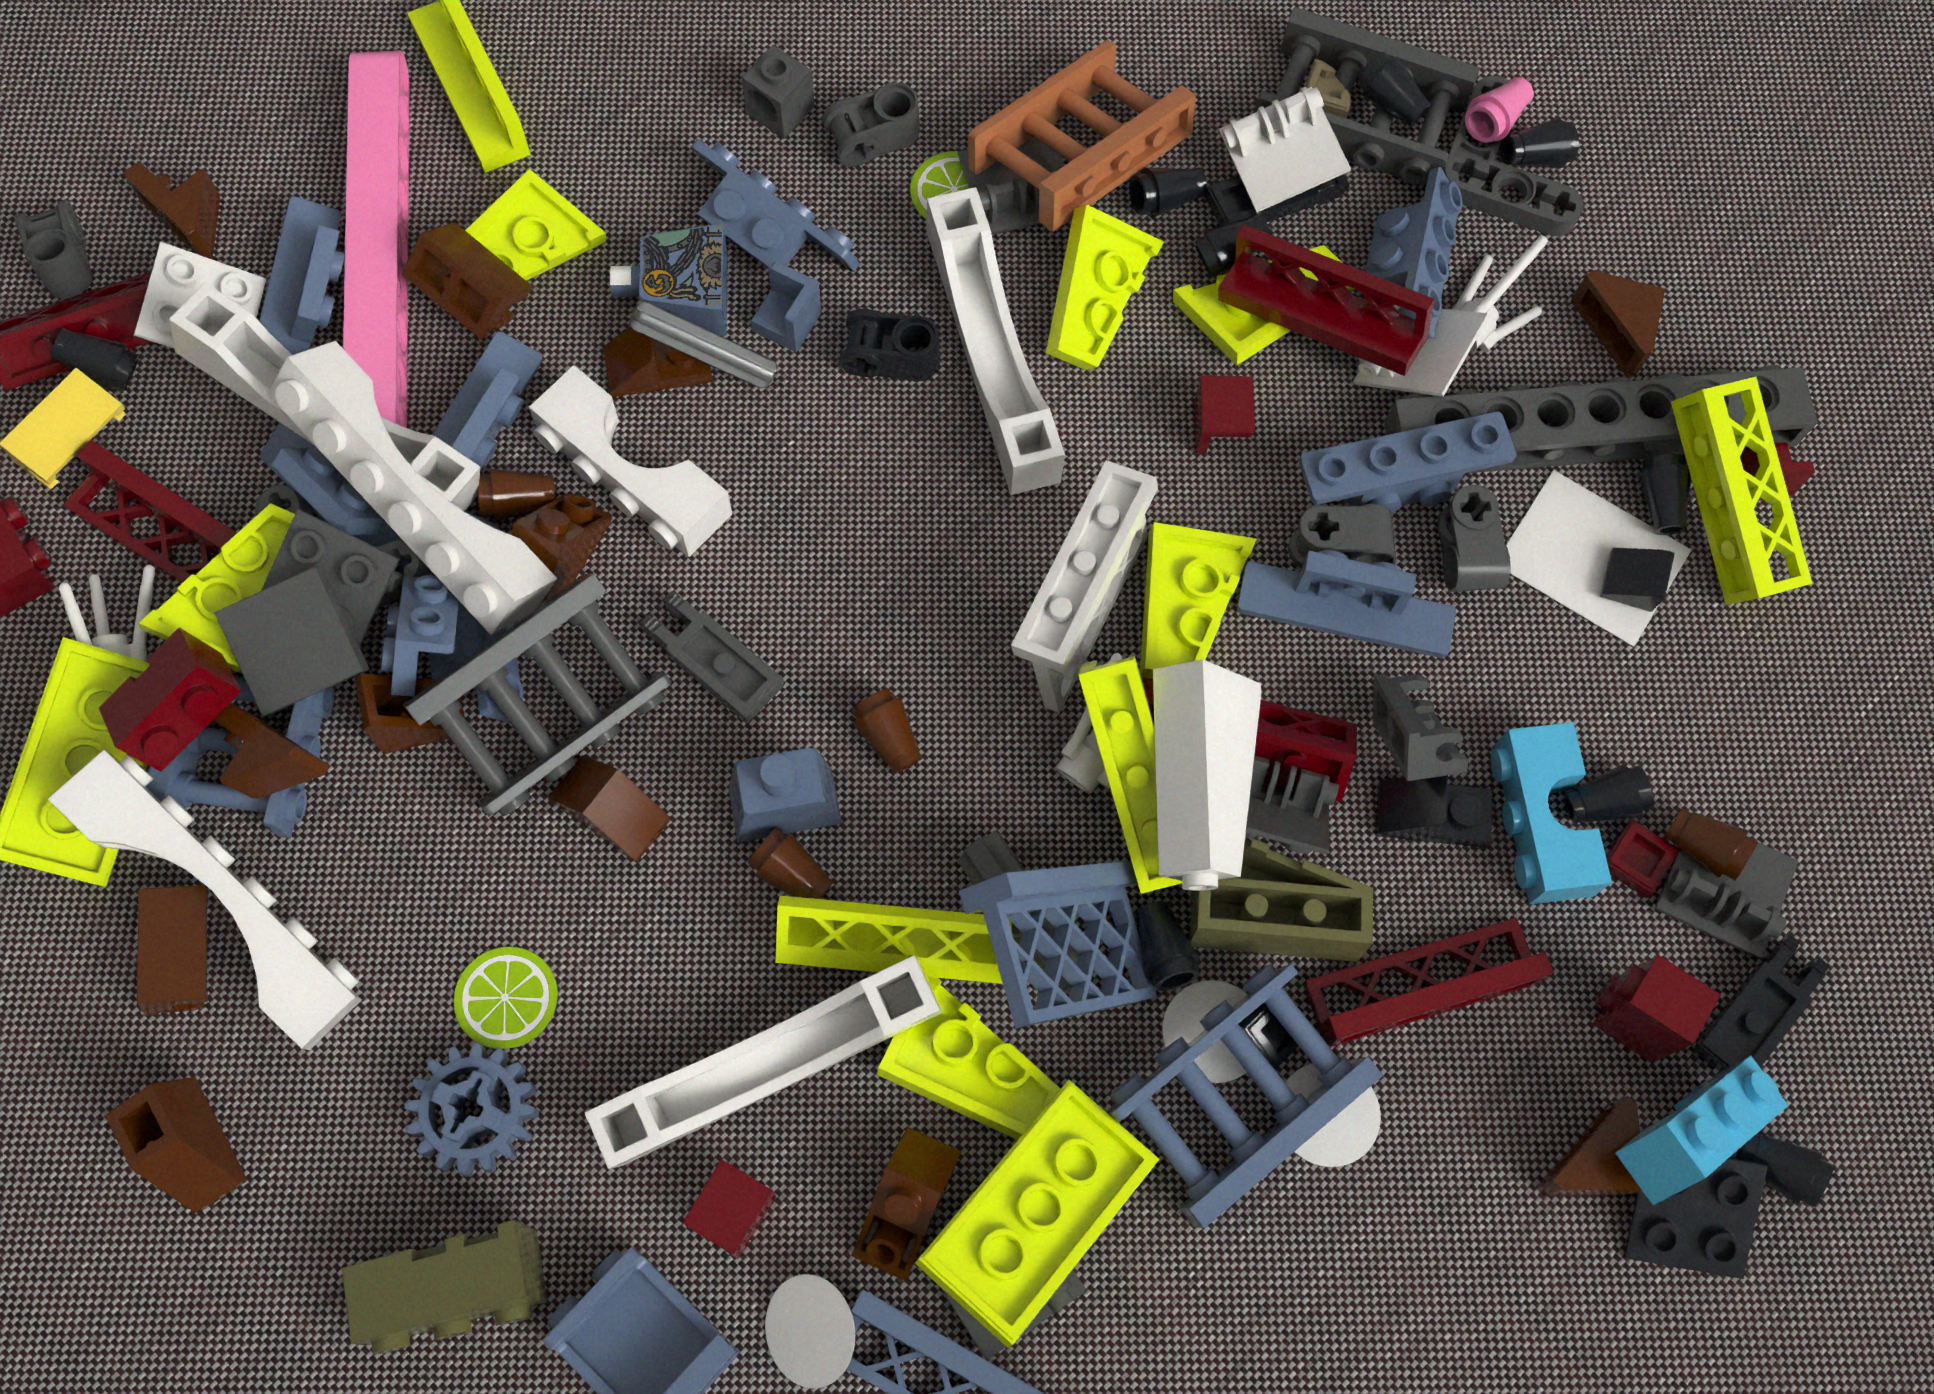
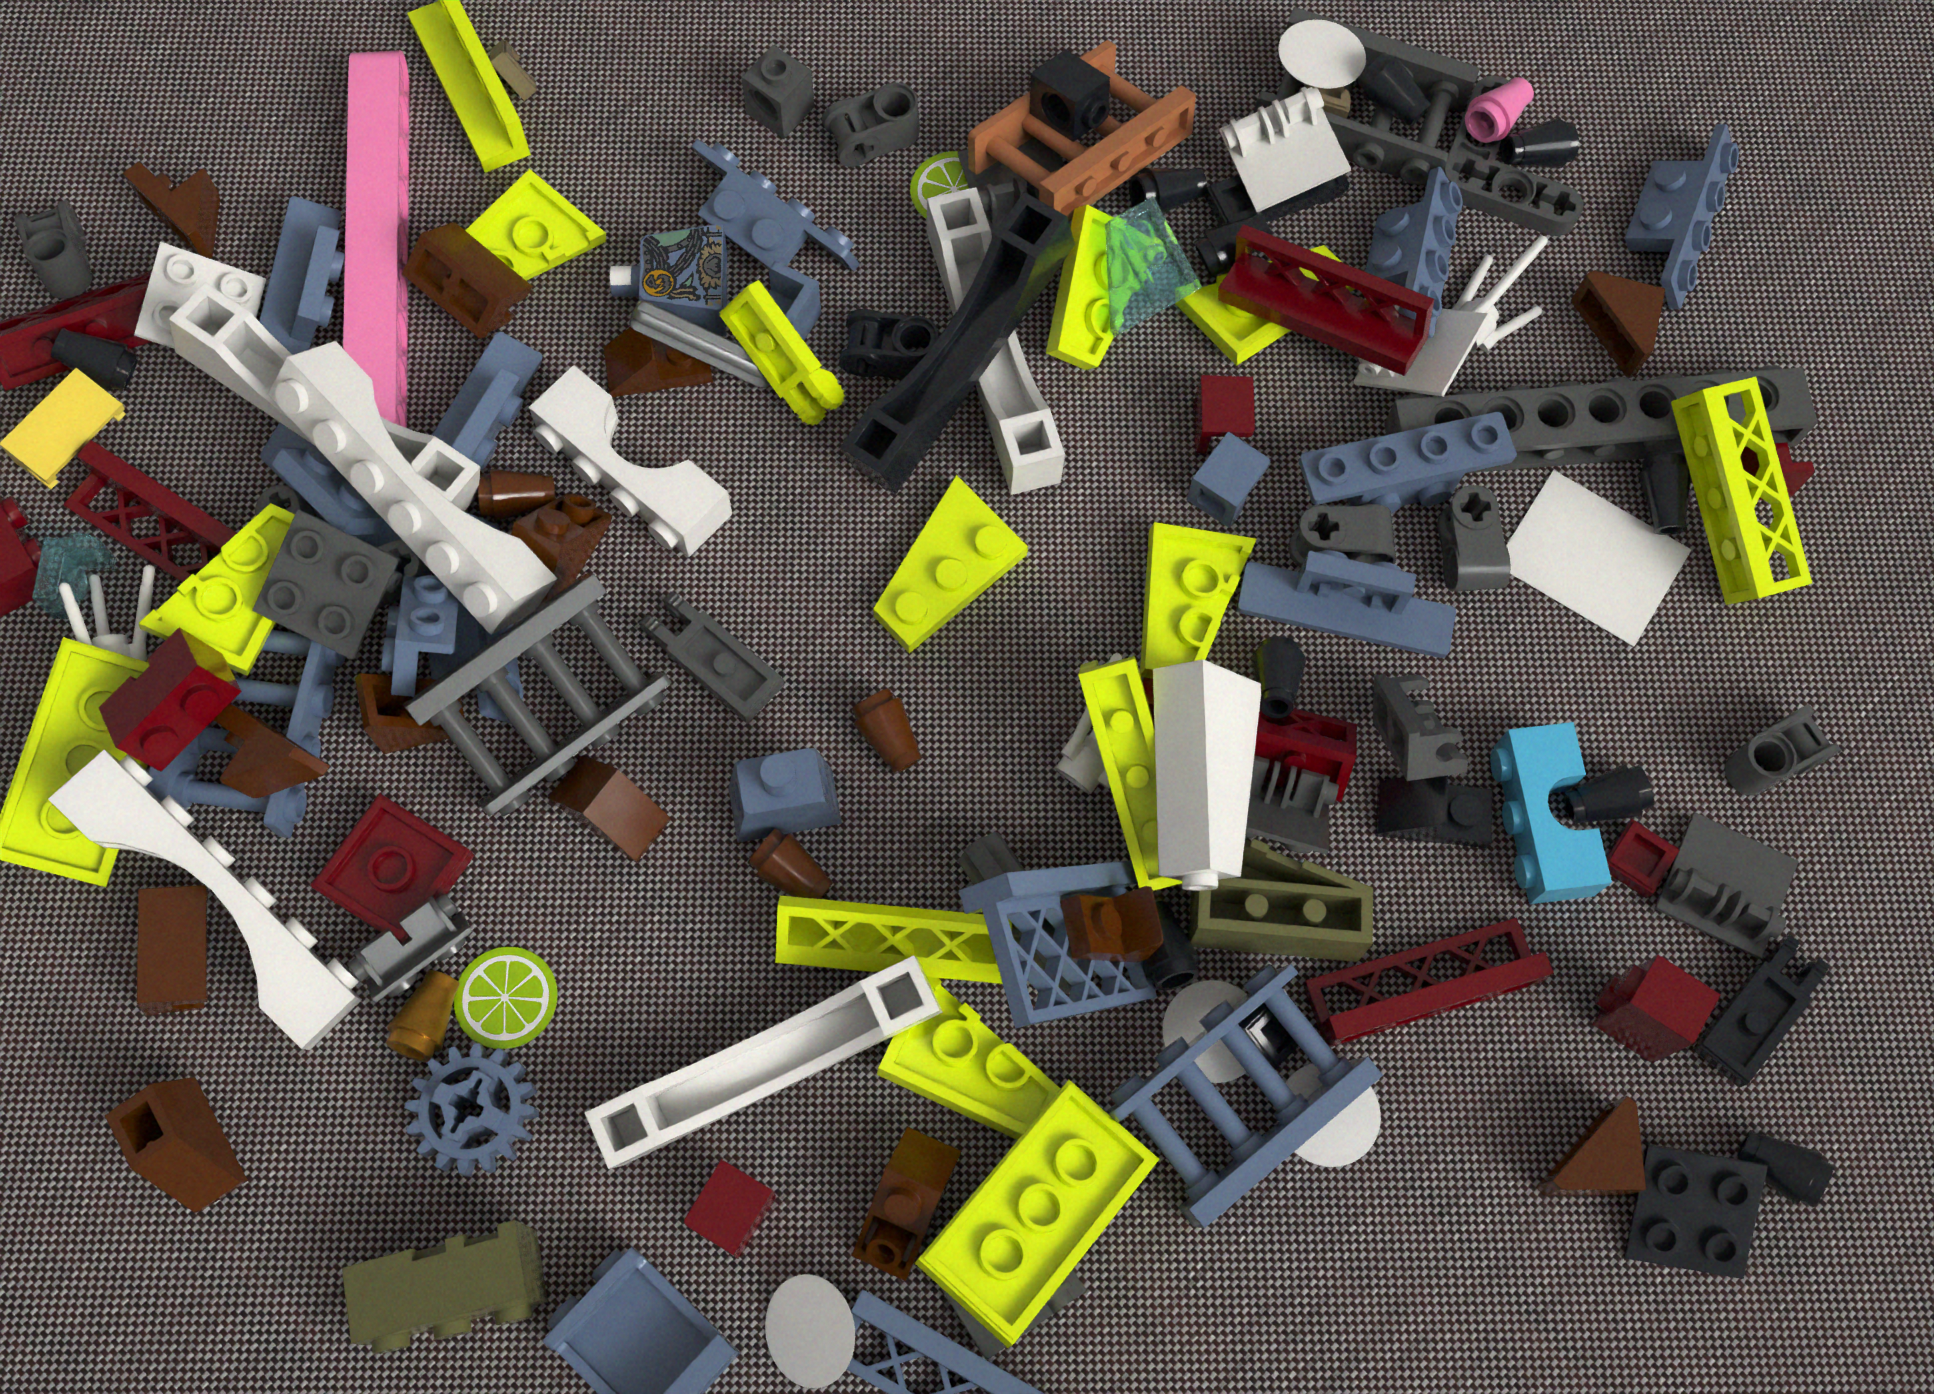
dark grey tile [214,566,370,716] -> none
white fence [1011,460,1158,713] -> none
black slope [1600,547,1675,612] -> none
medium azure arch [1615,1056,1789,1205] -> none
reddish brown cone [1665,808,1758,881] -> none
none -> clear light blue bracket [32,533,117,619]
none -> dark red plate [310,793,475,943]
none -> dark grey hinge [347,893,473,1003]
none -> pearl gold cone [386,970,460,1062]
none -> dark tan tile [490,39,537,101]
none -> neon yellow hinge [719,280,845,426]
none -> black arch [840,192,1075,495]
none -> neon yellow wing [873,475,1028,654]
none -> black brick [1030,49,1110,142]
none -> reddish brown slope [1060,886,1163,963]
none -> clear light blue wing [1105,196,1202,337]
none -> sand blue panel [1186,432,1270,528]
none -> black cone [1251,636,1306,718]
none -> white sticker [1278,20,1366,89]
none -> sand blue bracket [1625,124,1739,309]
none -> dark grey piece [1725,704,1842,796]

